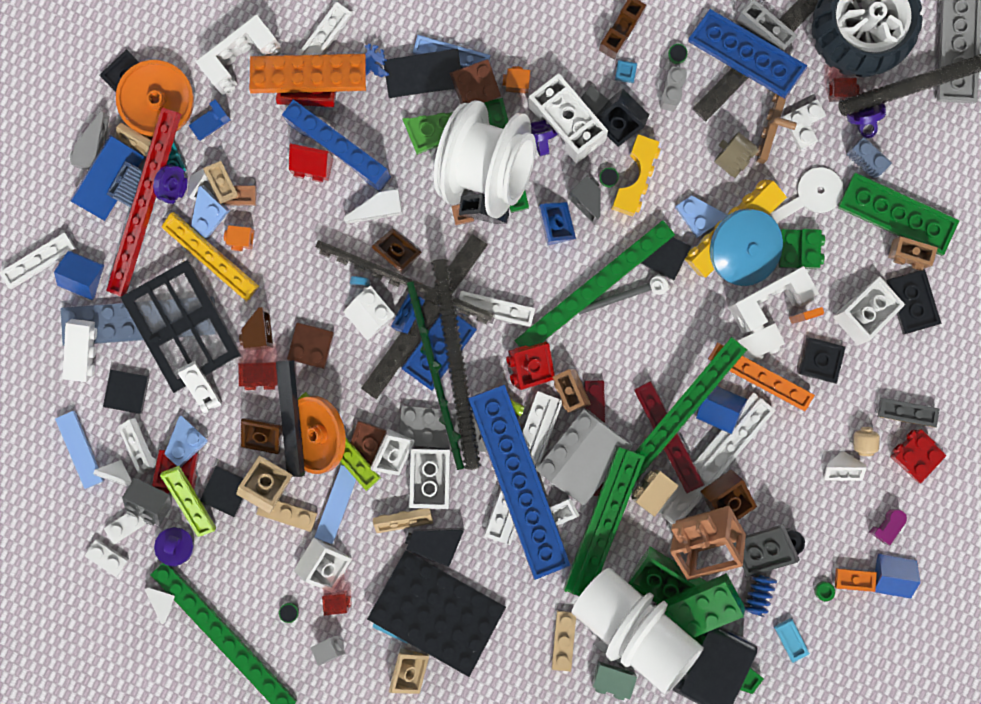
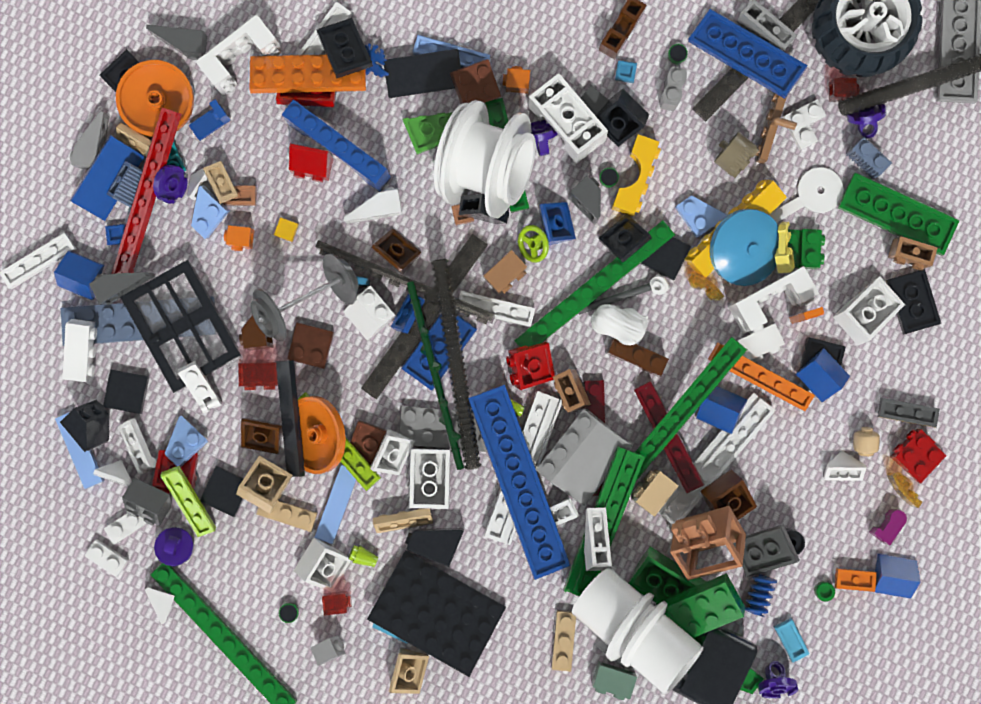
yellow tile [161,212,259,301] -> none
none -> black slope [60,400,109,452]
none -> dark grey slope [89,272,155,305]
none -> blue tile [105,224,126,246]
none -> dark grey slope [146,24,208,60]
none -> dark grey axle [251,254,358,341]
none -> yellow tile [274,217,299,242]
none -> black tile [316,18,373,79]
none -> lime cone [348,545,378,567]
none -> medium nougat brick [483,250,527,294]
none -> lime piece [518,225,549,263]
none -> white slope [584,508,612,571]
none -> white piece [591,304,648,345]
none -> black tile [598,214,652,263]
none -> reddish brown arch [606,338,669,377]
none -> clear yellow slope [688,271,725,302]
none -> dark purple tile [758,661,798,698]
none -> light yellow piece [775,221,795,273]
none -> blue slope [795,348,850,402]
none -> clear yellow slope [887,472,923,508]

